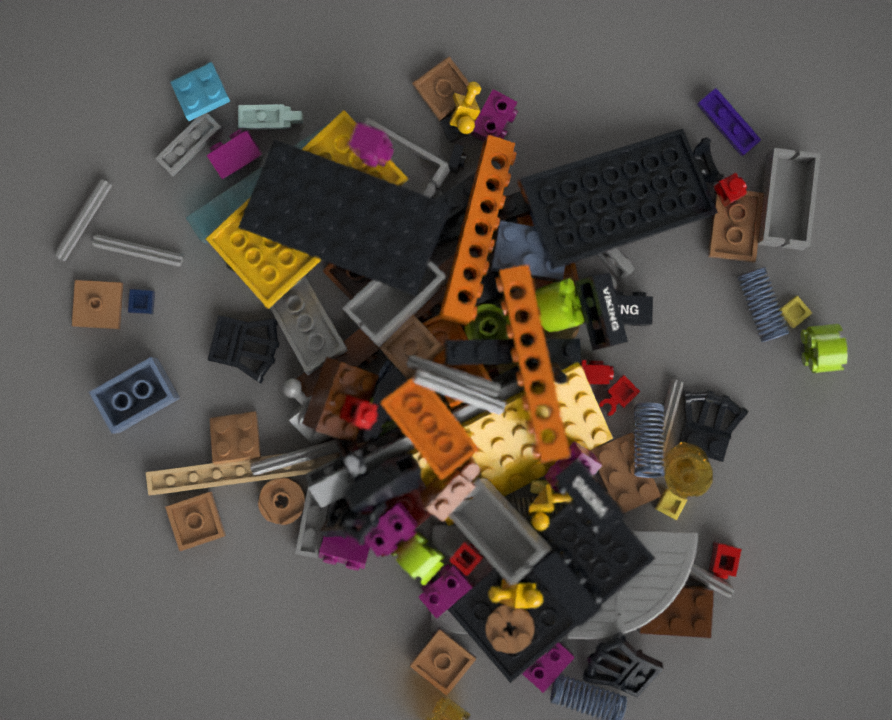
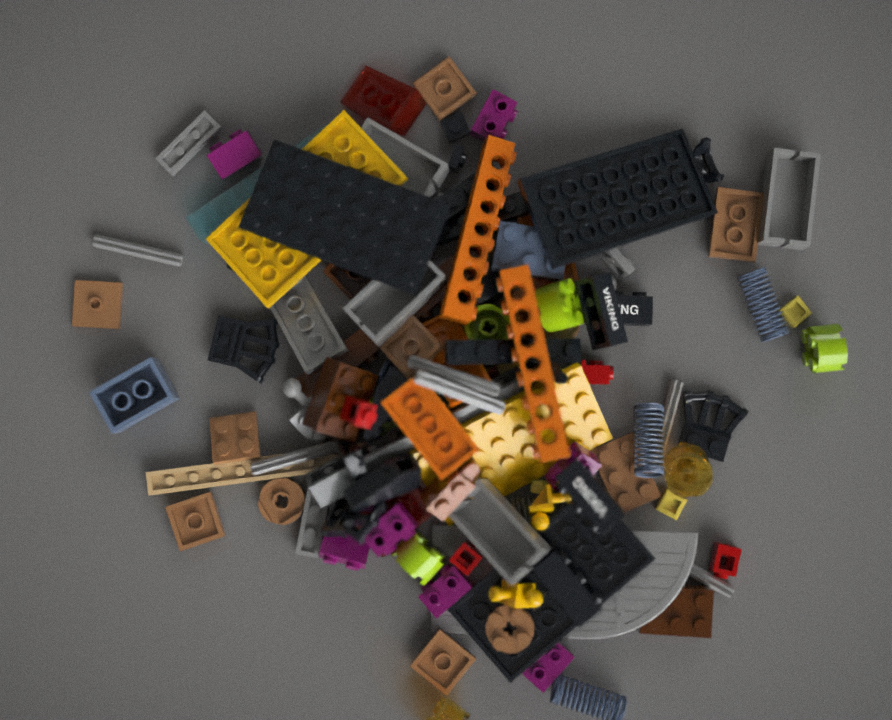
light grey axle [54,178,112,261] -> none
dark blue tile [128,289,155,314] -> none
medium azure plate [170,62,230,121] -> none
light aqua hinge [238,104,303,130] -> none
magenta brick [349,122,394,168] -> none
yellow piece [449,82,481,134] -> none
black plate [583,632,663,698] -> none
red plate [598,375,641,416] -> none
dark purple plate [697,88,761,157] -> none
red brick [713,173,747,207] -> none
none -> clear red slope [340,65,427,138]

